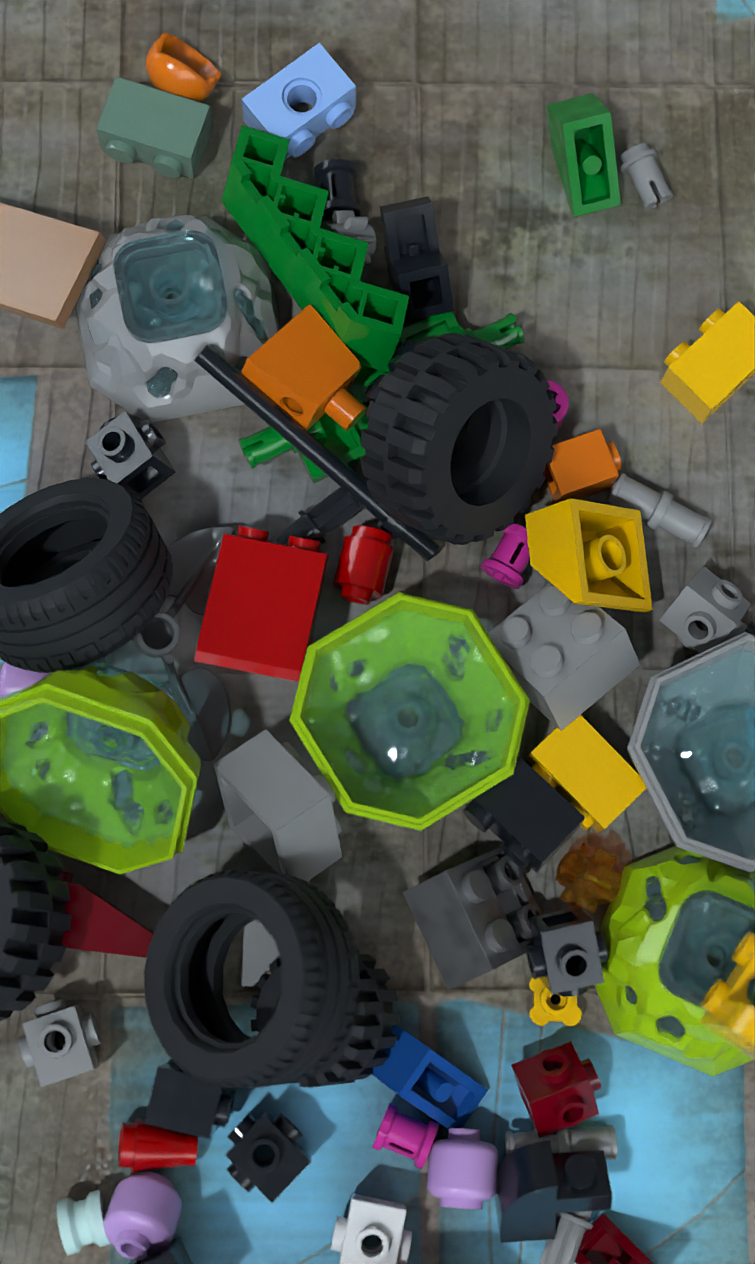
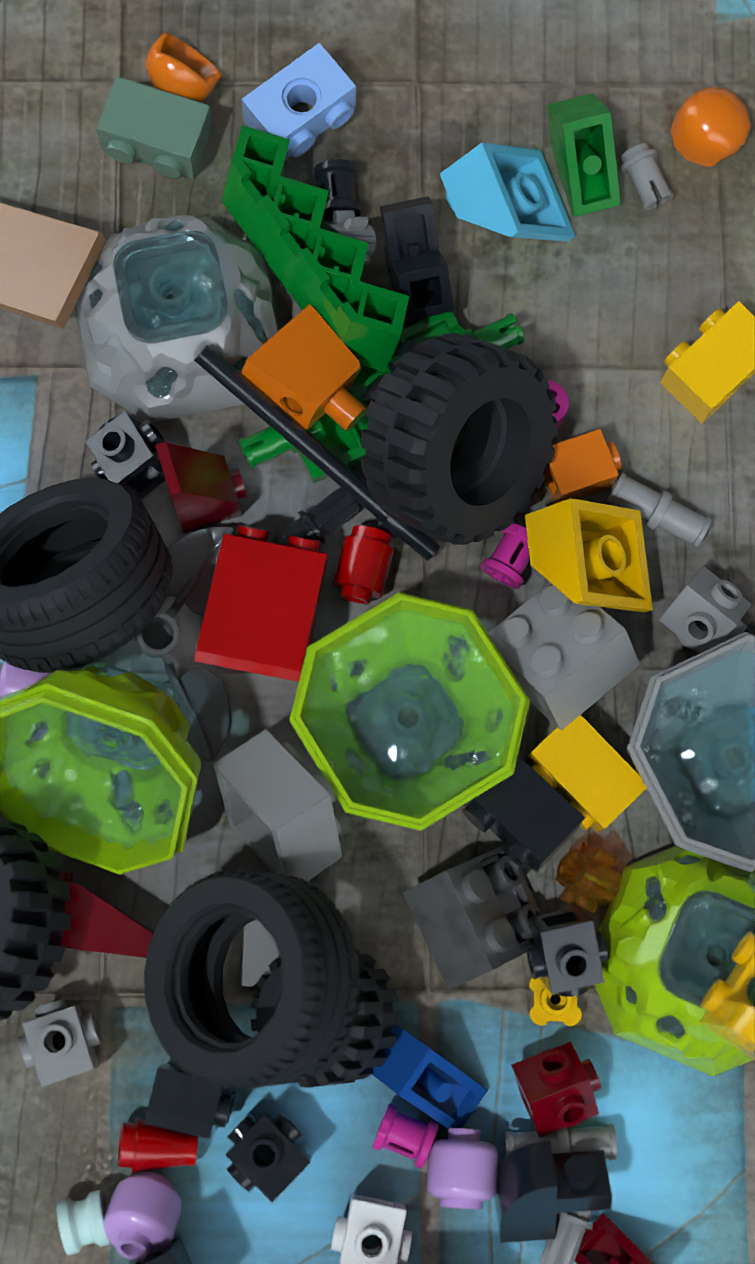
none -> dark red slope [156,442,247,533]
none -> medium azure slope [440,142,576,242]
none -> orange hair [670,86,751,167]

